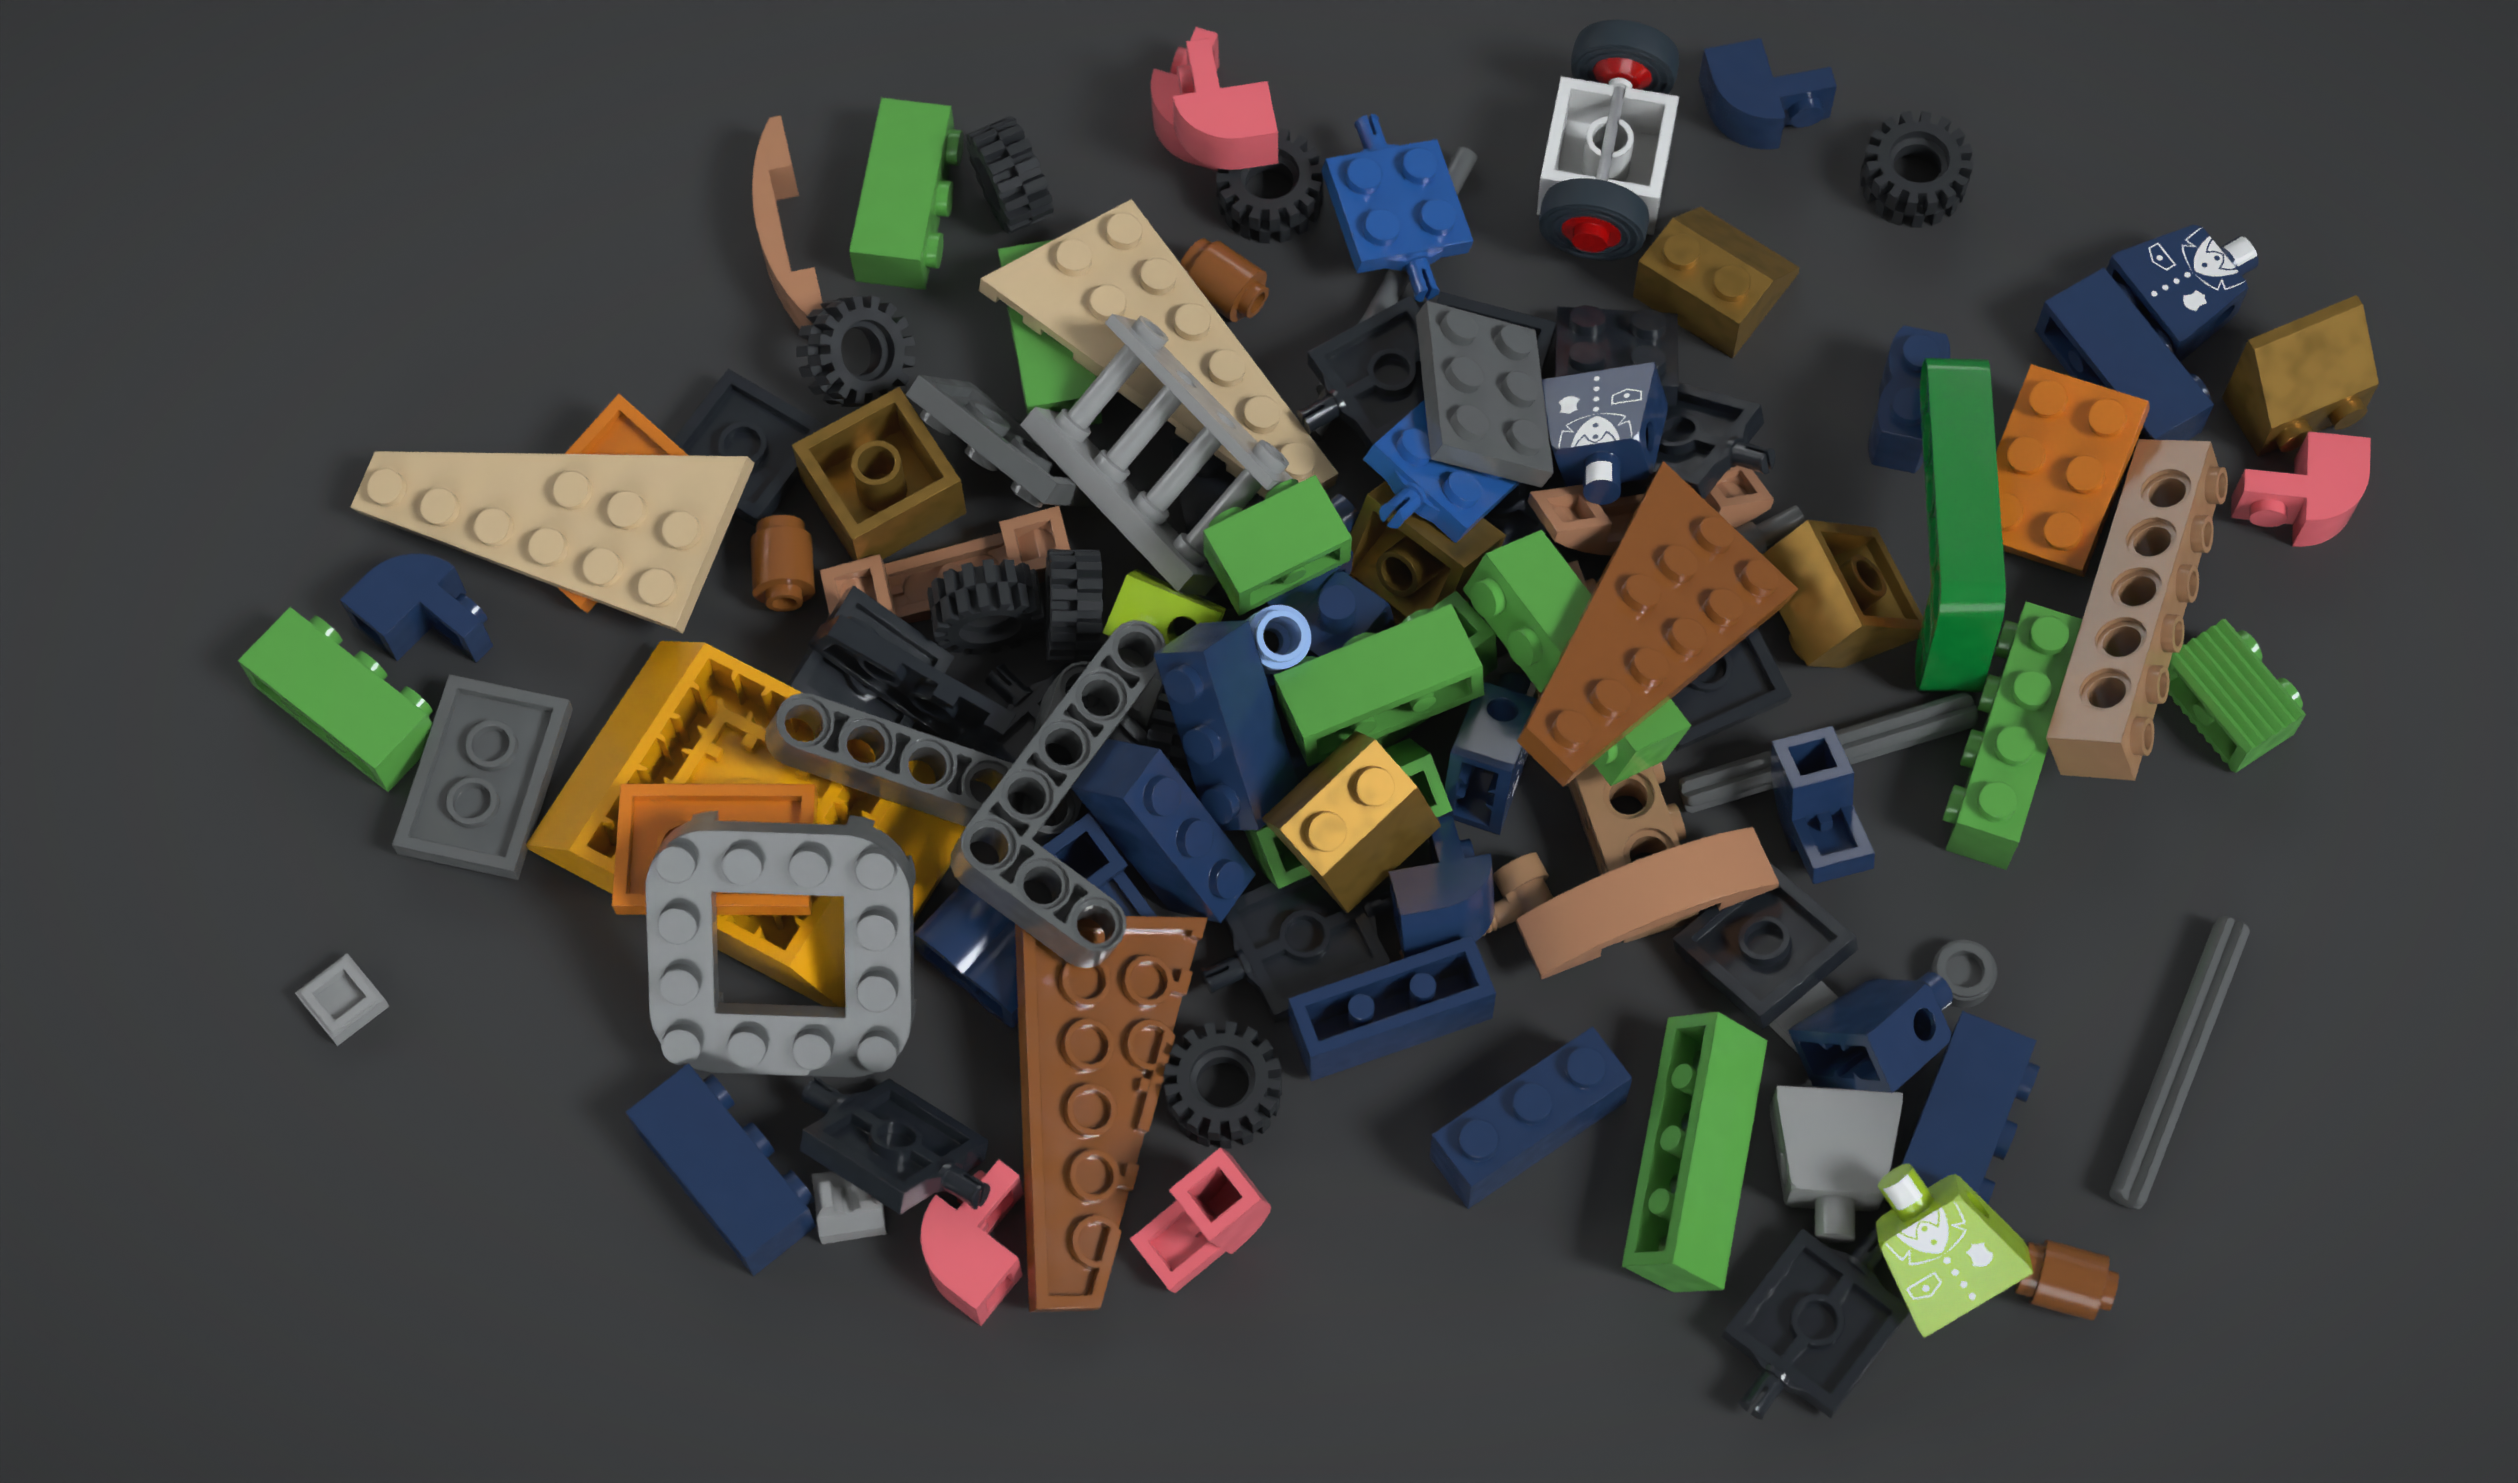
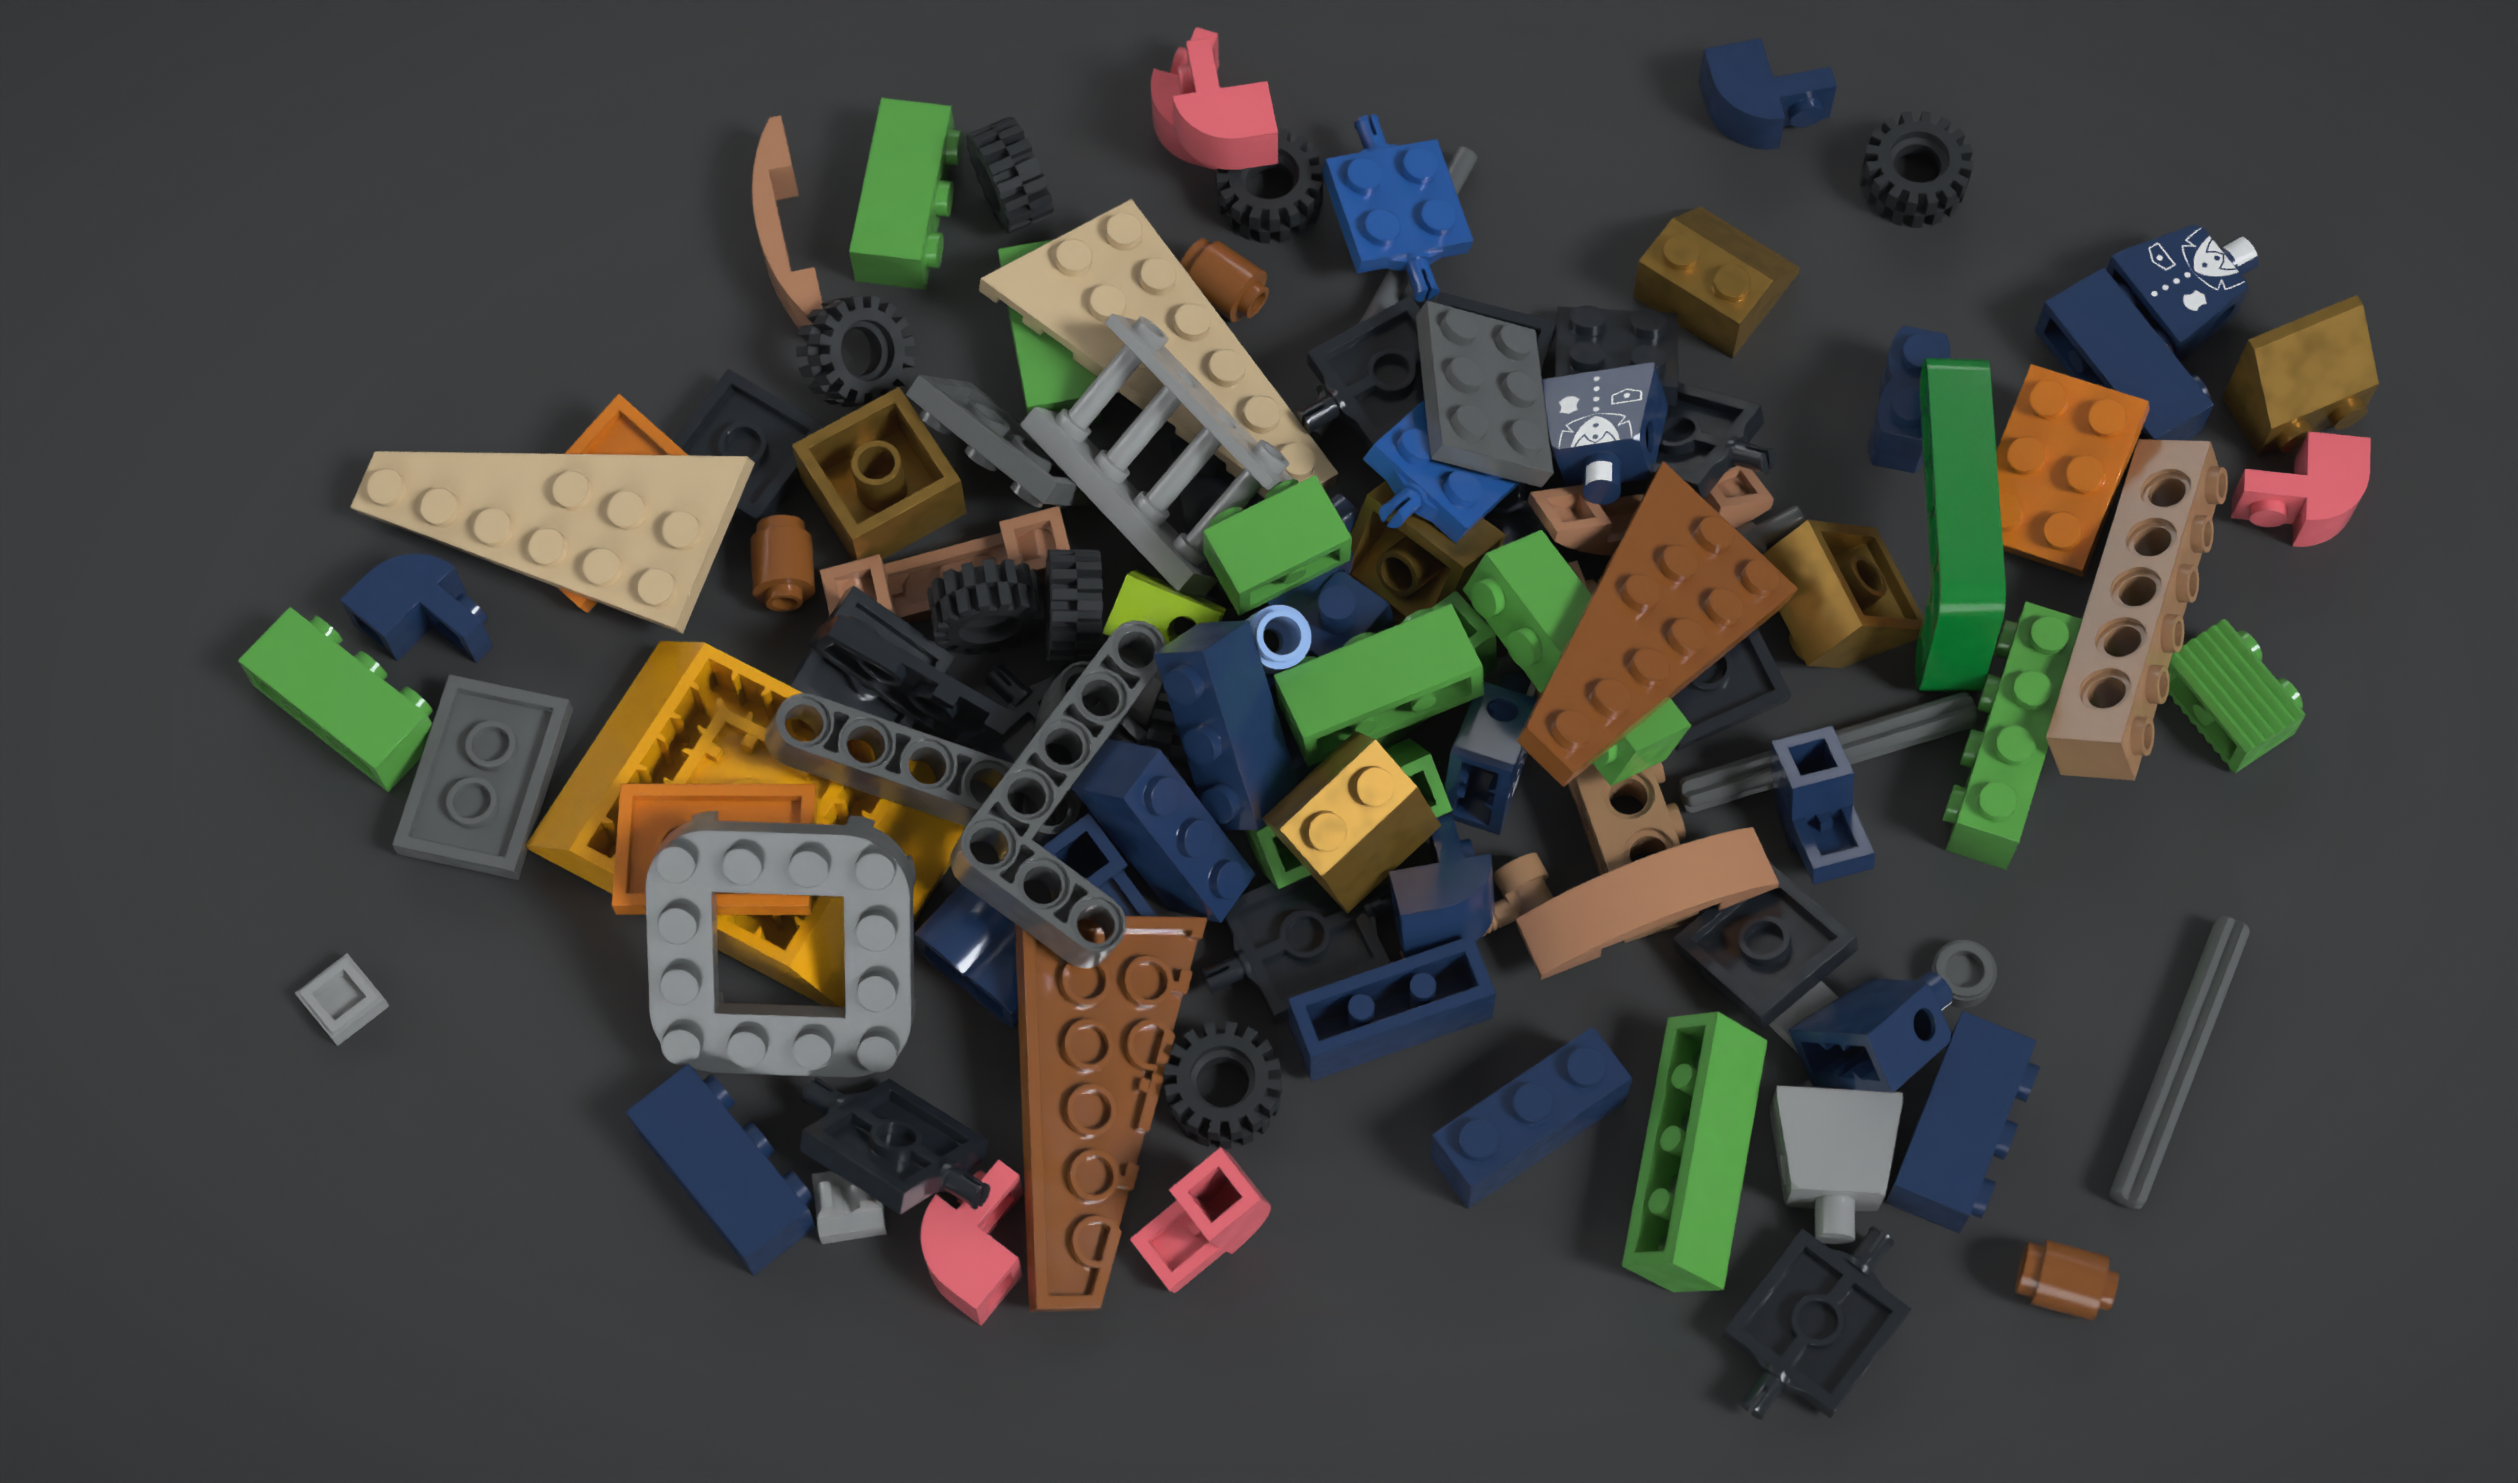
brick [1536,20,1679,260] -> none
lime torso [1876,1164,2034,1338] -> none

